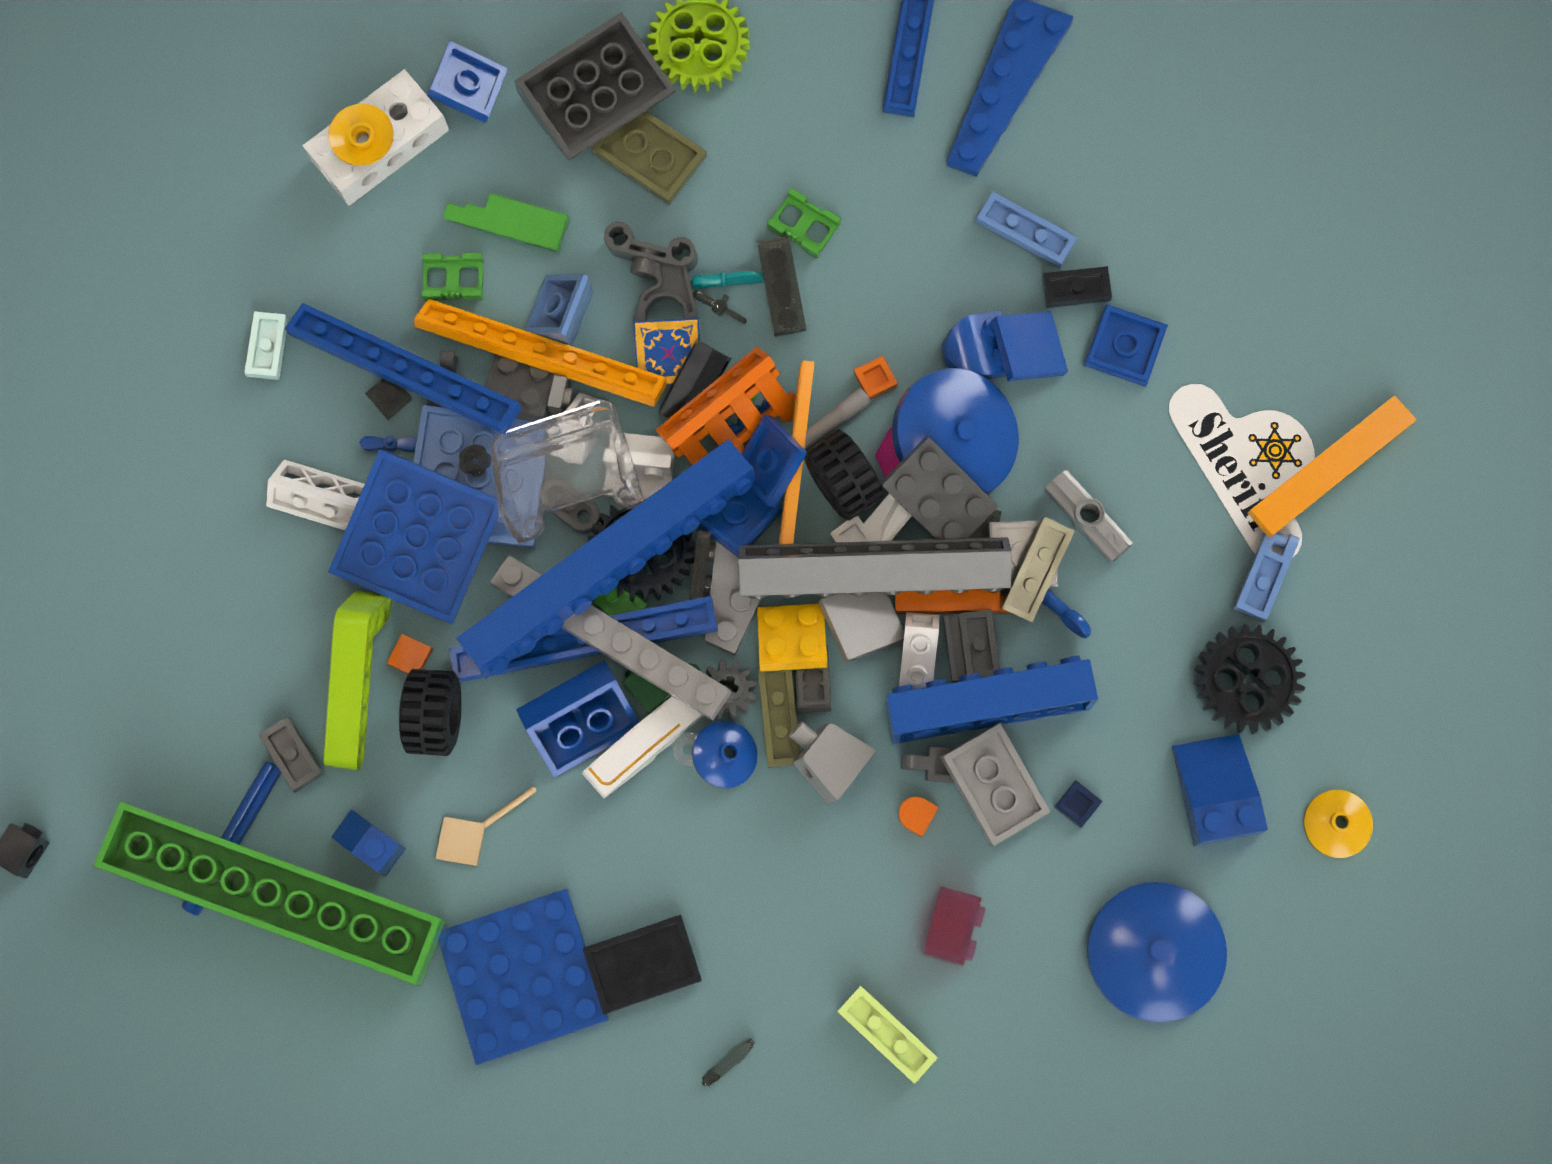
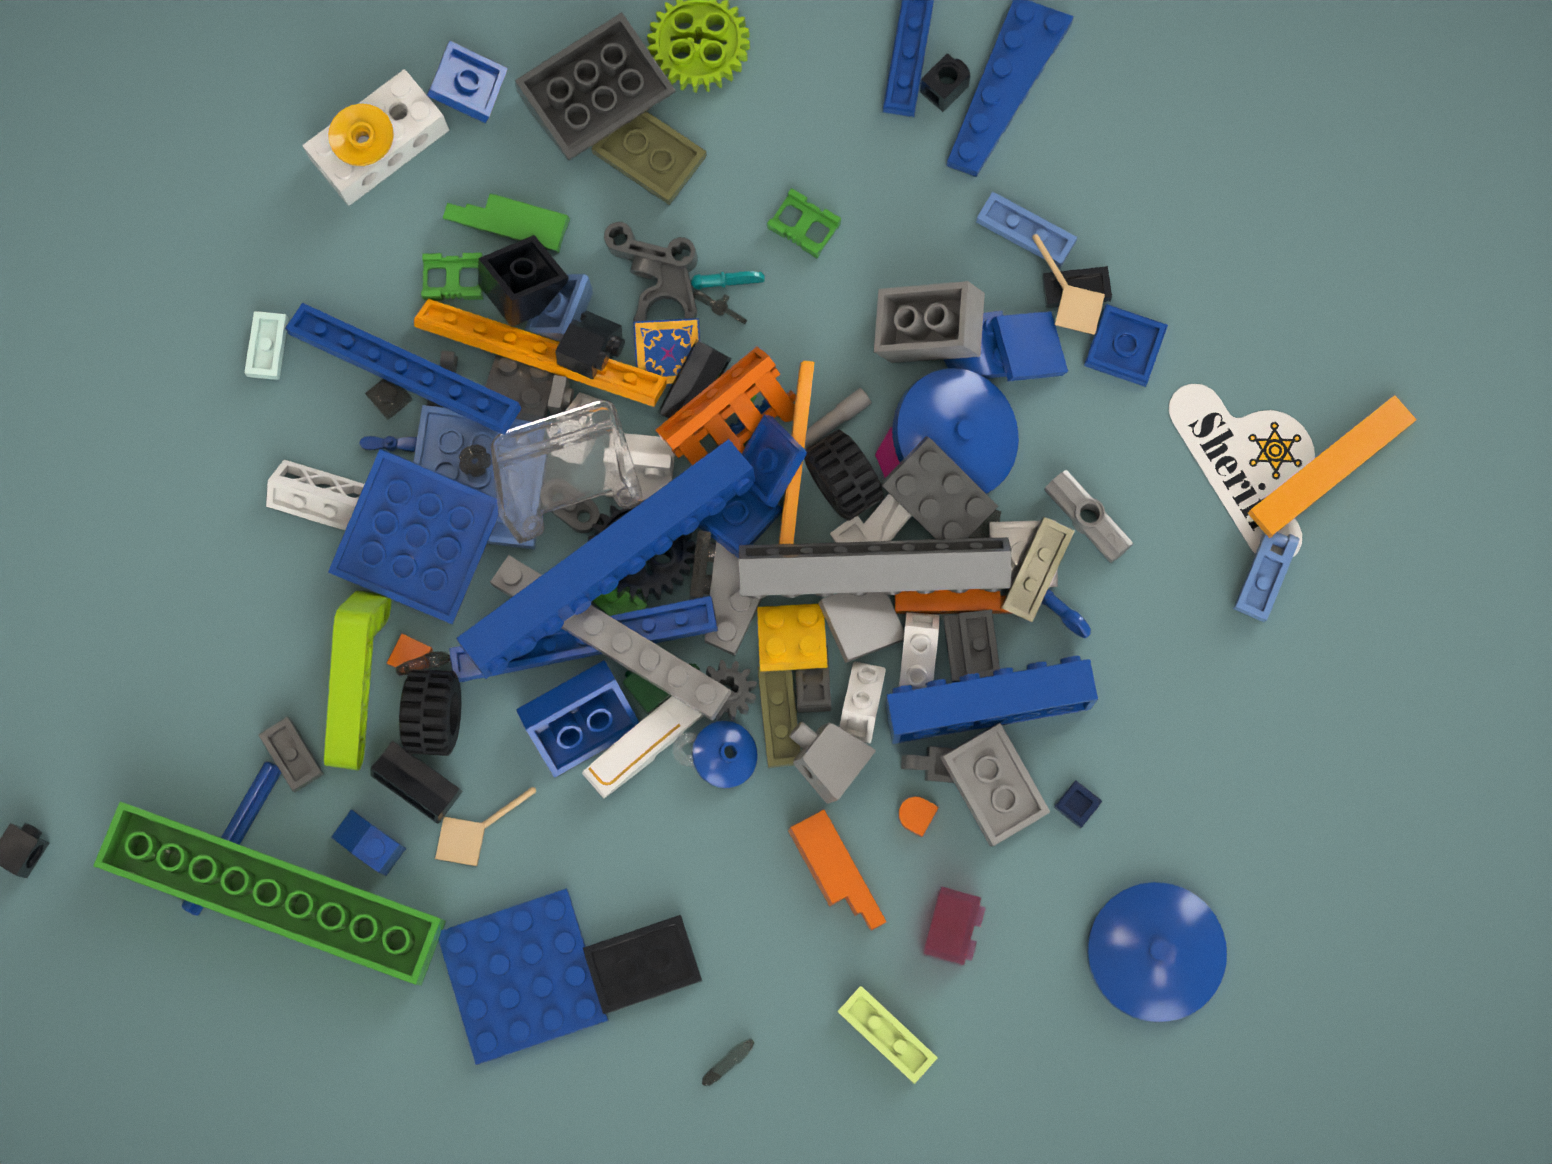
clear smoke plate [757,236,806,337] -> none
orange tile [854,356,898,400] -> none
blue slope [1172,734,1268,846] -> none
black gear [1193,624,1306,734] -> none
yellow dish [1304,790,1373,858] -> none
none -> black piece [370,741,463,824]
none -> clear smoke piece [396,651,451,676]
none -> black slope [478,235,569,327]
none -> black brick [556,310,625,380]
none -> orange piece [788,810,887,931]
none -> white bracket [839,662,886,743]
none -> light grey brick [874,281,985,363]
none -> black brick [920,53,971,112]
none -> tan piece [1032,234,1105,335]

